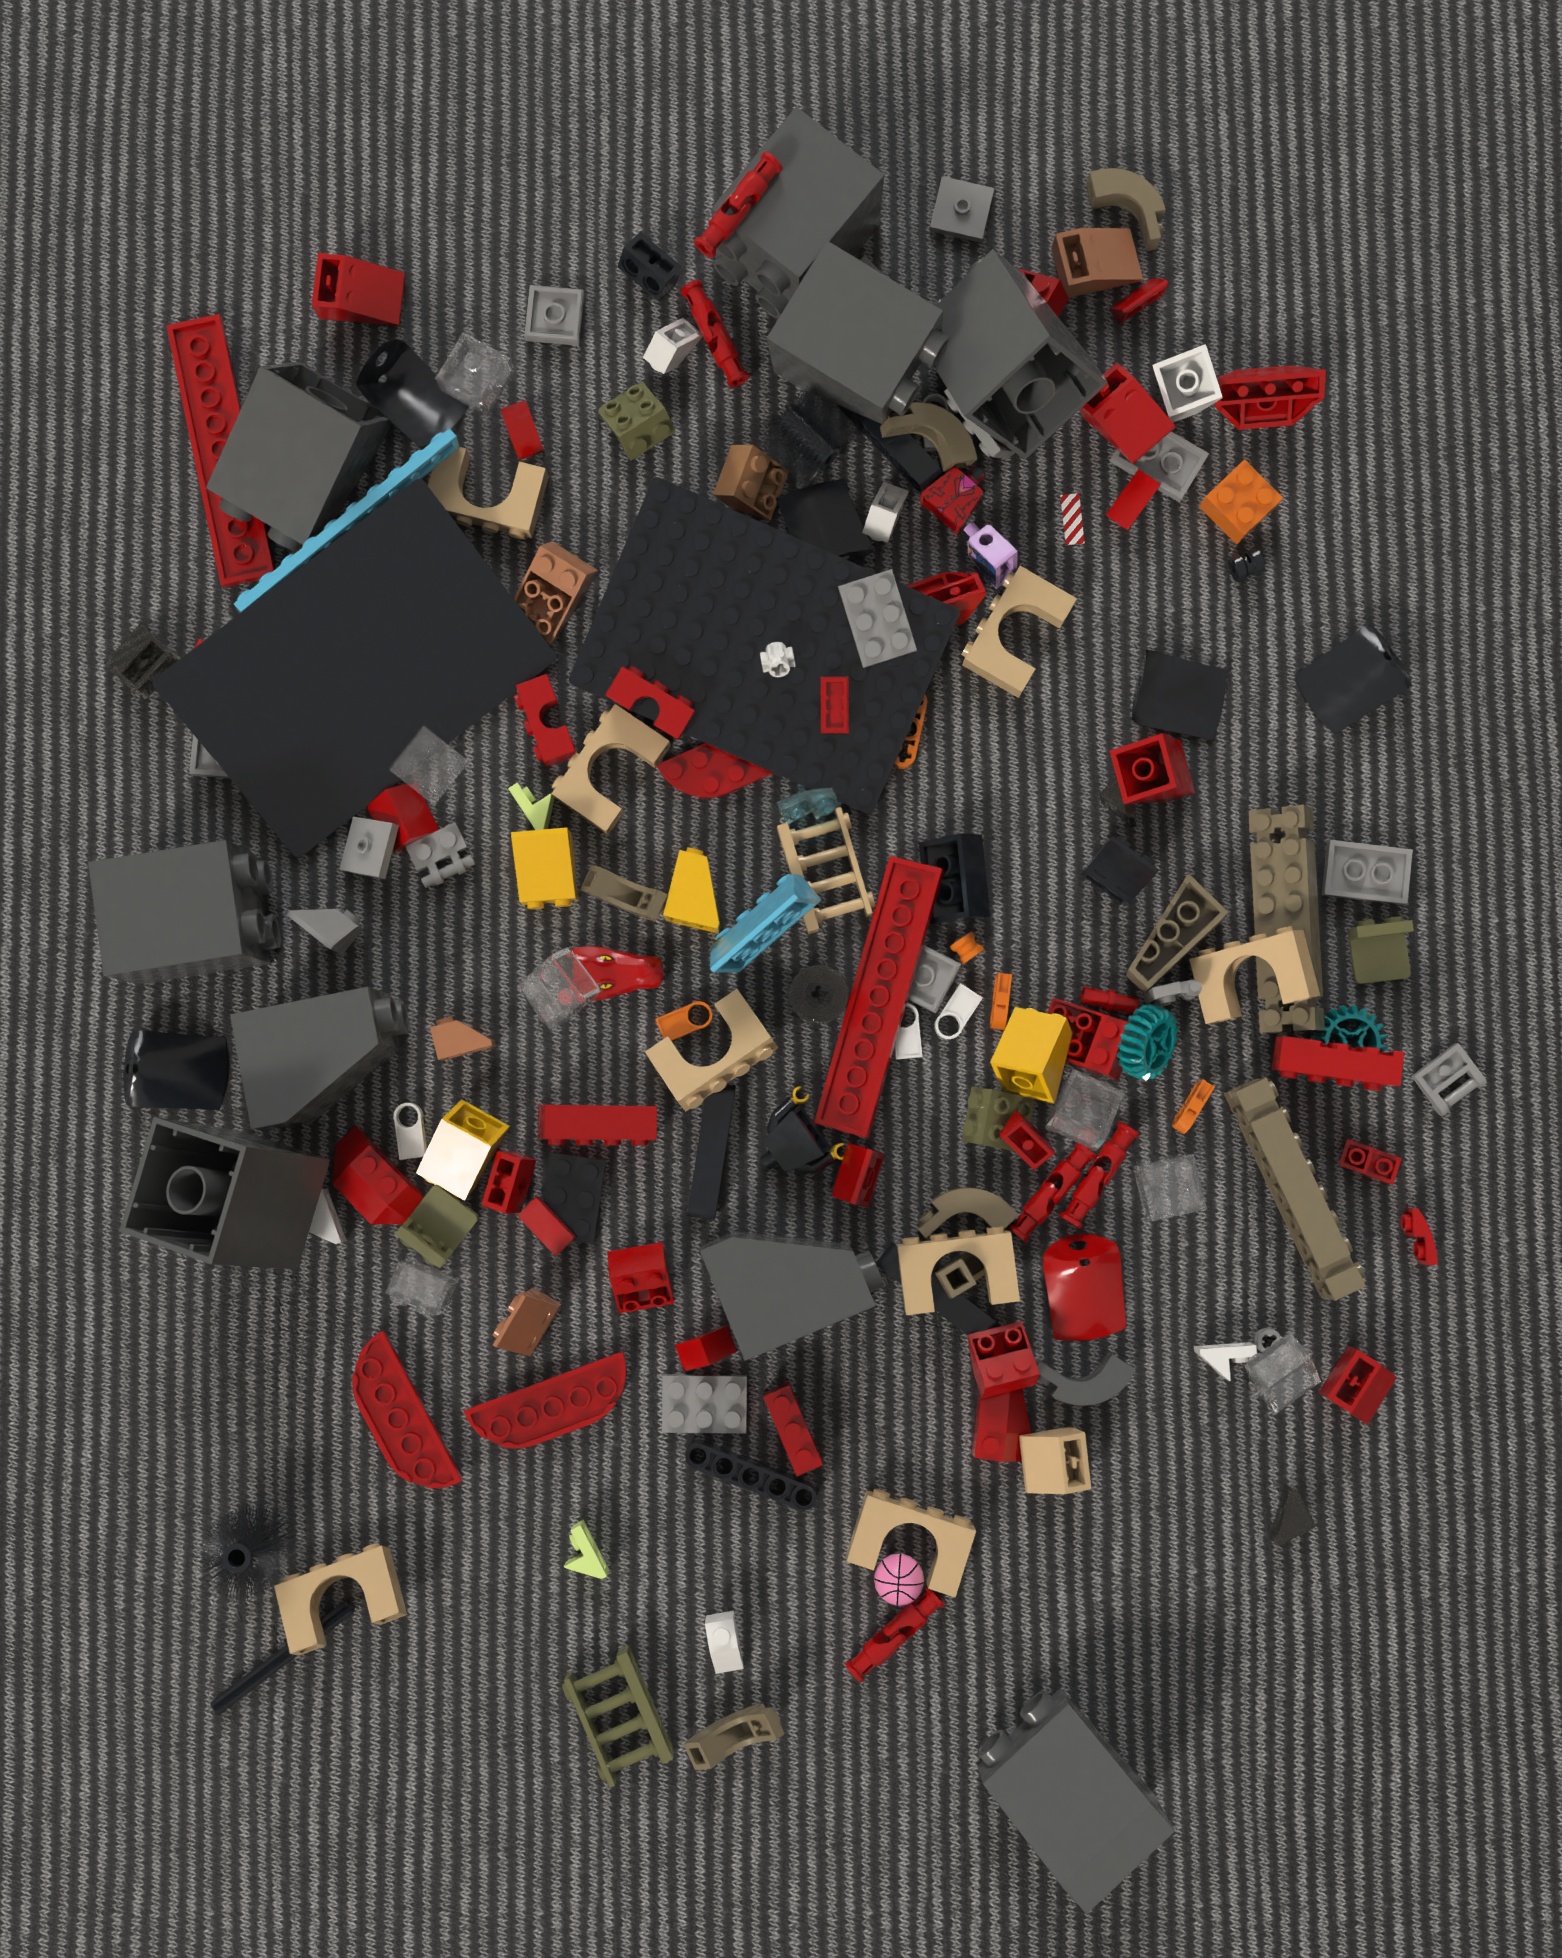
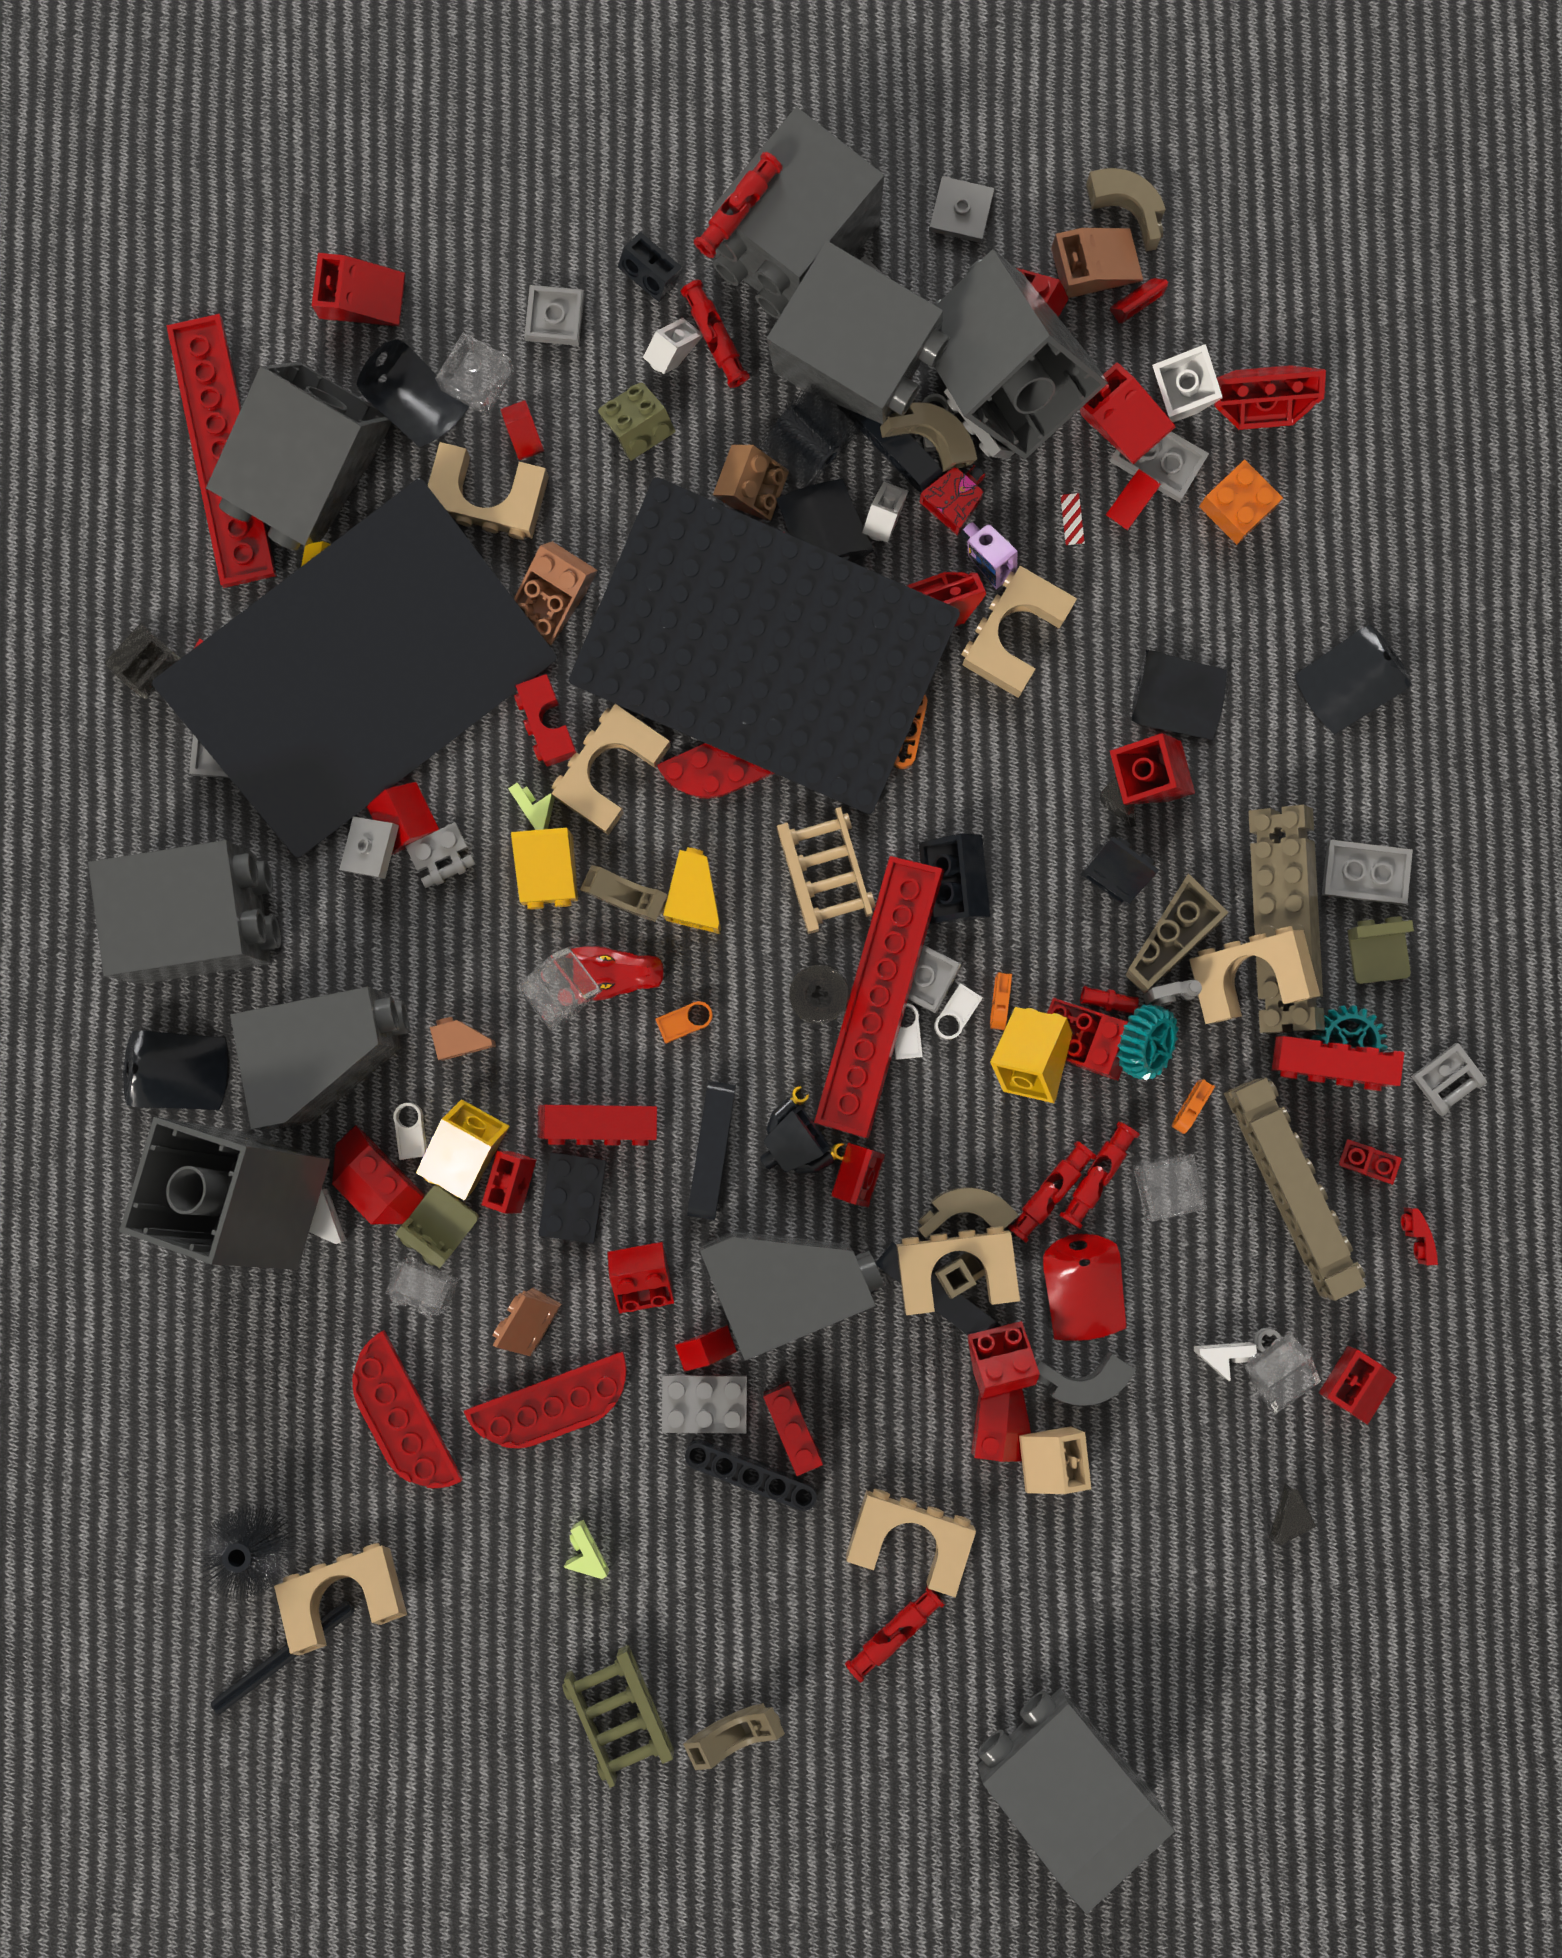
medium azure plate [234,428,460,613] -> none
light grey slope [287,909,363,954] -> none
clear piece [389,725,469,805] -> none
red slope [517,1196,576,1256] -> none
red arch [605,665,696,740] -> none
tan arch [645,989,778,1112] -> none
white slope [705,1611,744,1674] -> none
medium azure slope [710,874,821,973] -> none
white gear [760,642,795,677] -> none
clear light blue slope [776,788,840,824] -> none
red plate [821,677,849,734] -> none
light grey plate [838,569,917,668] -> none
bright pink piece [874,1553,924,1606] -> none
orange wheel [950,931,985,965] -> none
olive bracket [962,1087,1034,1151] -> none
red slope [999,1110,1055,1170] -> none
clear piece [1045,1069,1125,1151] -> none
black wheel [1228,548,1265,583] -> none

